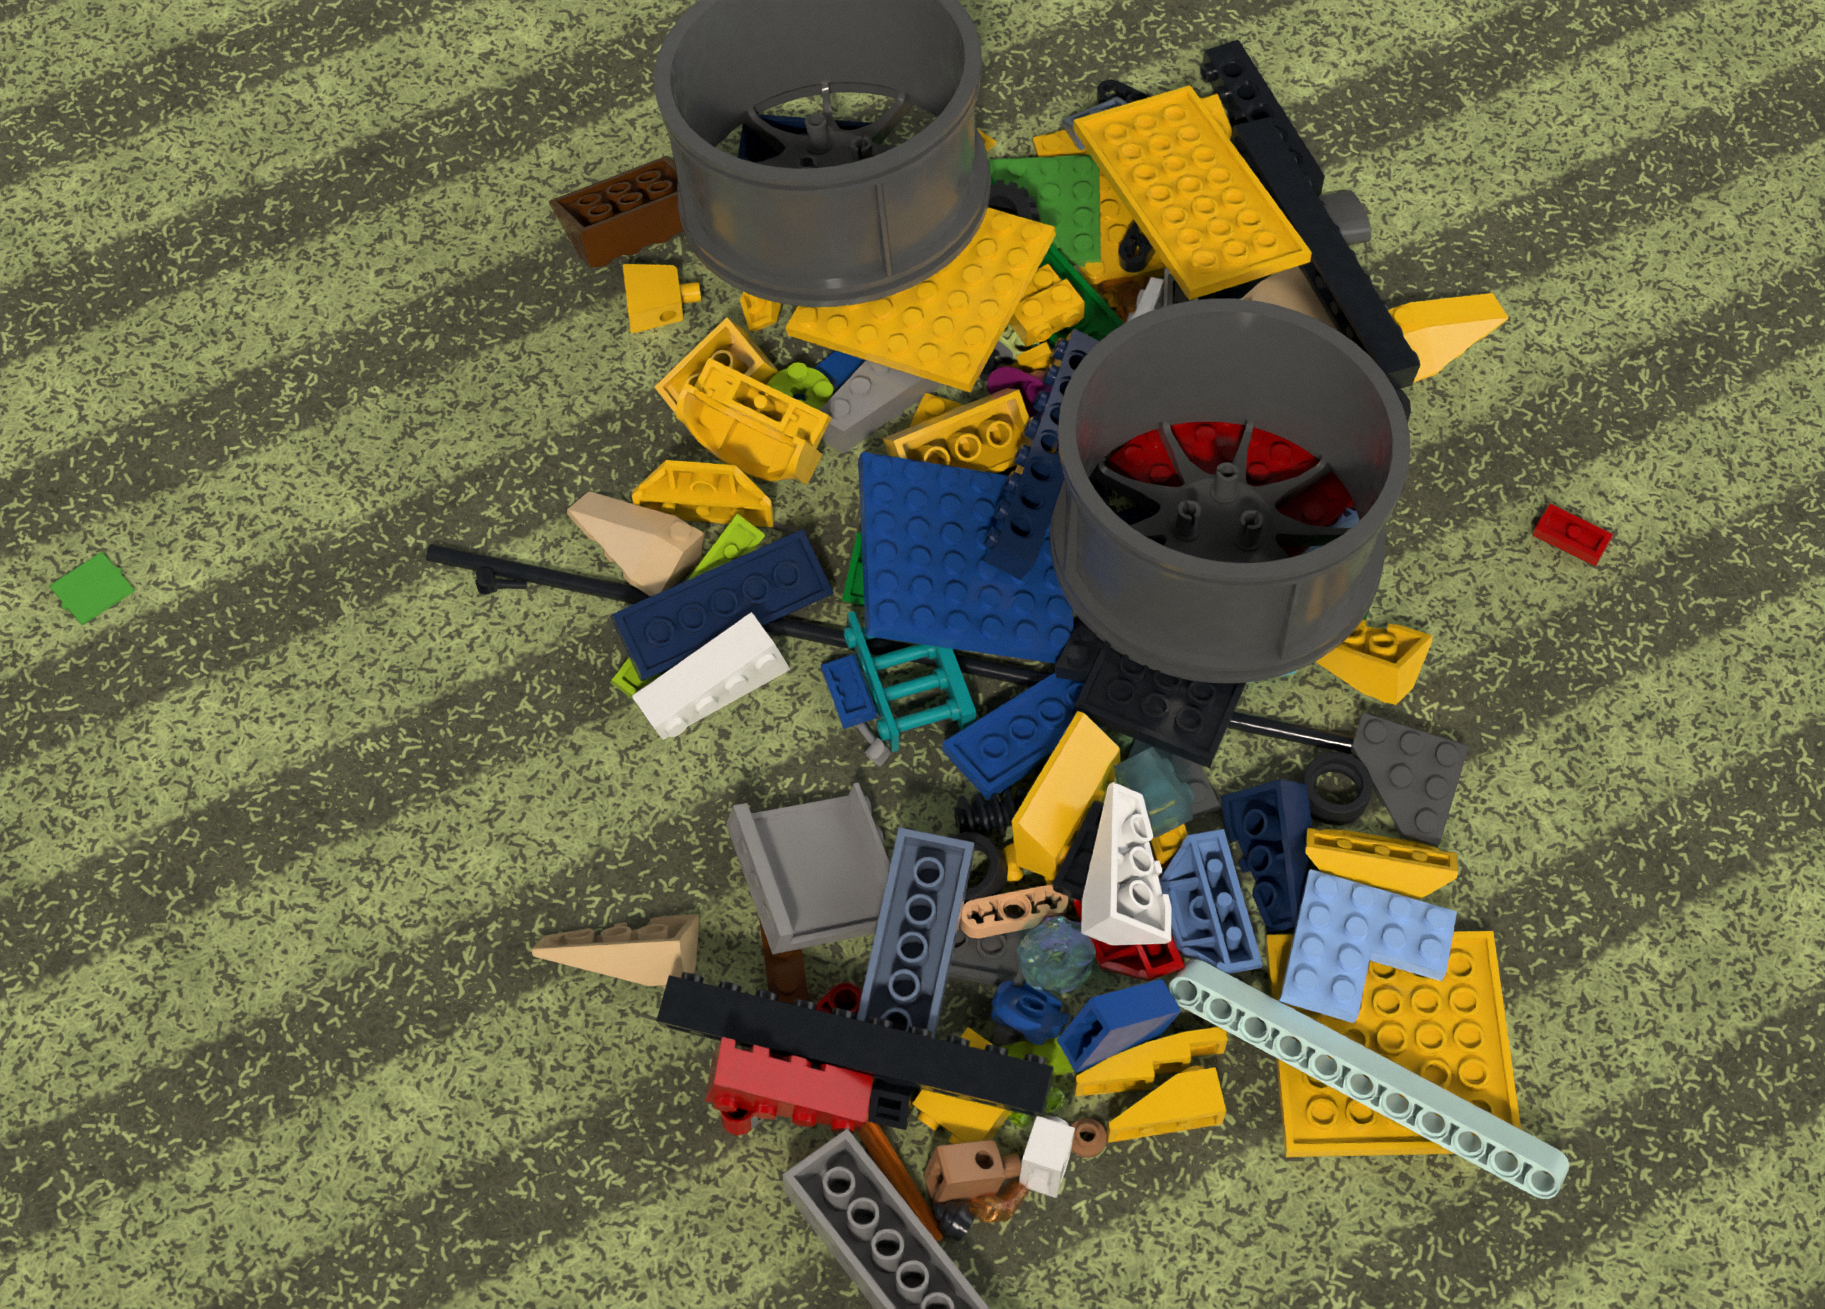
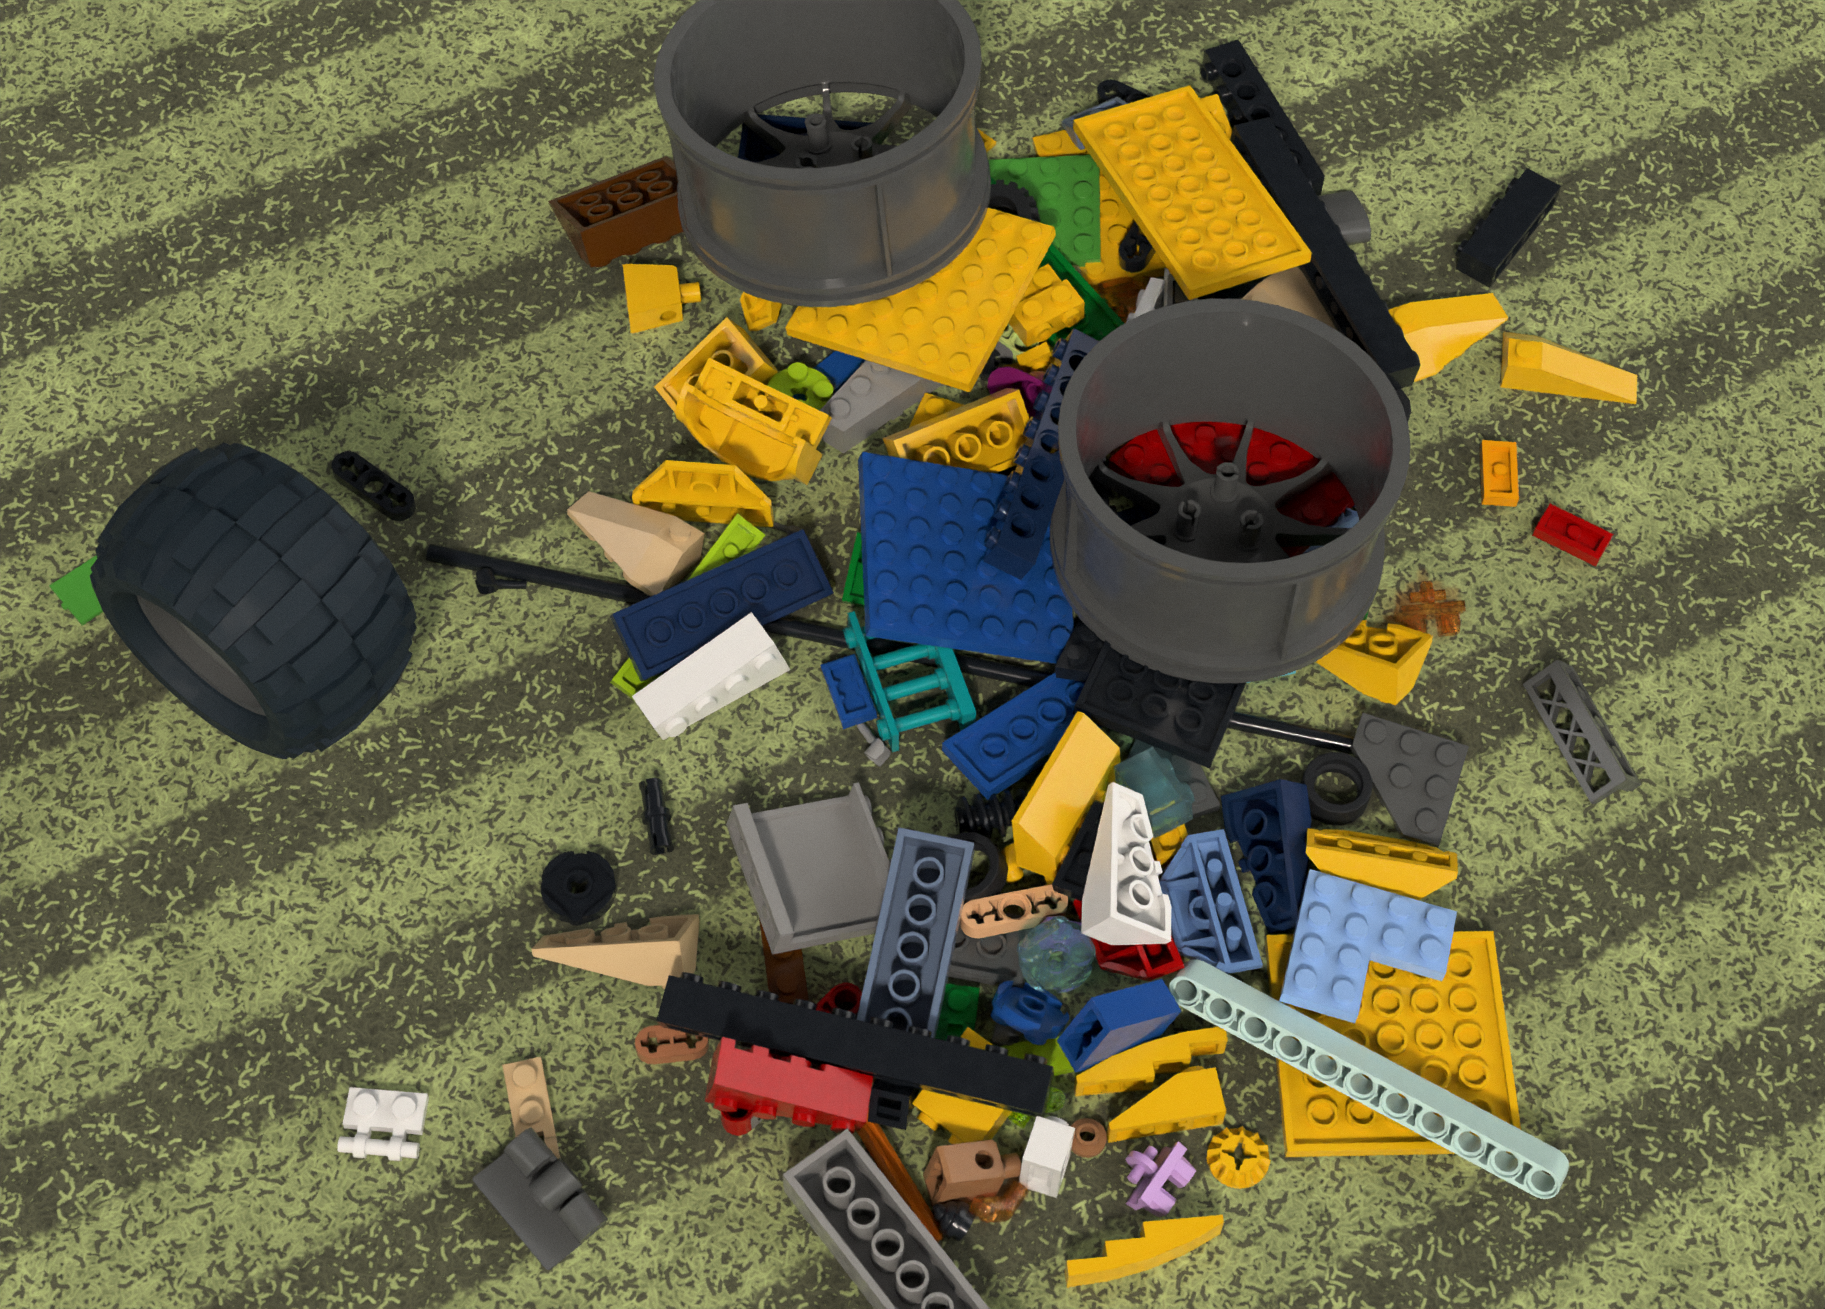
none -> black wheel [90,442,417,760]
none -> black beam [331,451,416,521]
none -> white plate [338,1087,429,1161]
none -> dark grey panel [472,1127,608,1270]
none -> tan plate [502,1057,560,1159]
none -> black plate [540,851,617,926]
none -> nougat beam [635,1025,709,1064]
none -> black pin [639,778,674,855]
none -> green plate [935,984,980,1041]
none -> yellow slope [1065,1215,1224,1288]
none -> lavender hips [1126,1142,1196,1218]
none -> yellow gear [1207,1126,1271,1189]
none -> clear orange hips [1394,581,1466,637]
none -> black brick [1456,168,1561,288]
none -> light orange plate [1480,440,1519,507]
none -> yellow wedge [1500,332,1637,404]
none -> dark grey fence [1523,660,1642,804]

